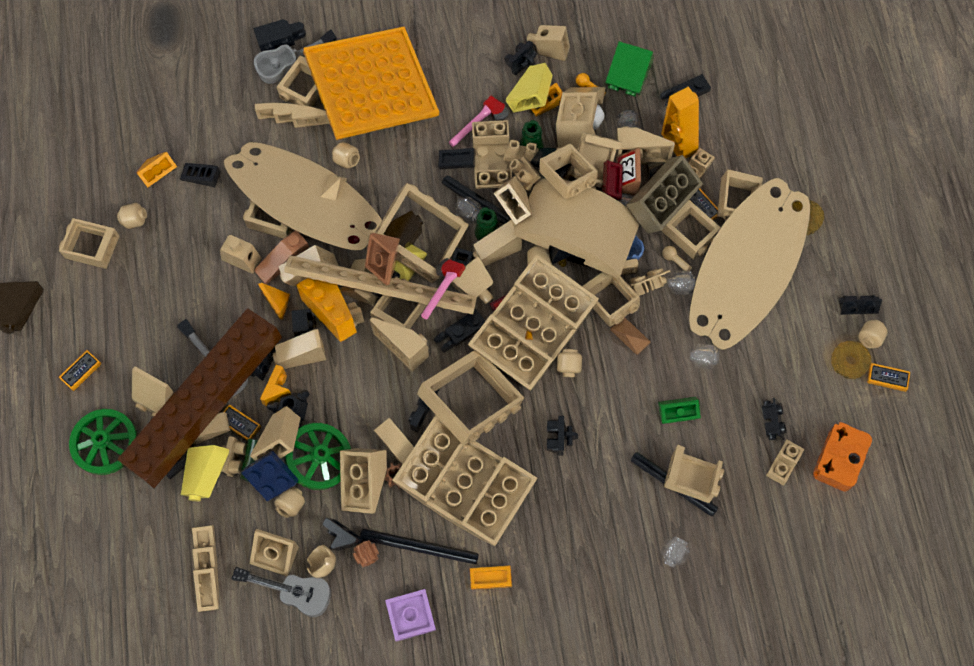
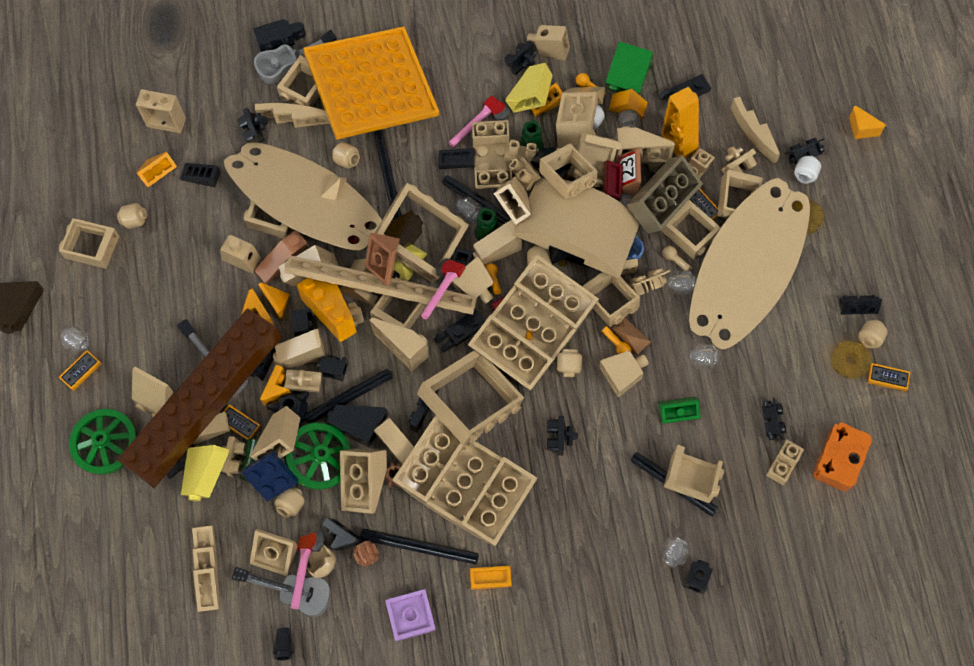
none -> clear head [59,326,90,354]
none -> tan window [136,89,186,133]
none -> black hips [237,108,269,143]
none -> light orange slope [242,288,274,325]
none -> black cone [273,628,294,661]
none -> tan hips [284,369,322,393]
none -> piece [291,530,325,609]
none -> black axle [304,369,392,424]
none -> black brick [317,355,348,381]
none -> black slope [326,405,389,448]
none -> black axle [373,129,402,220]
none -> light orange bar [484,263,502,295]
none -> tan torso [599,351,649,397]
none -> light orange bar [601,326,632,354]
none -> light orange slope [608,89,647,119]
none -> black brick [684,560,713,595]
none -> tan hips [721,146,757,173]
none -> tan slope [731,97,780,164]
none -> black hinge [784,137,825,164]
none -> white head [794,156,821,184]
none -> light orange slope [849,105,886,139]

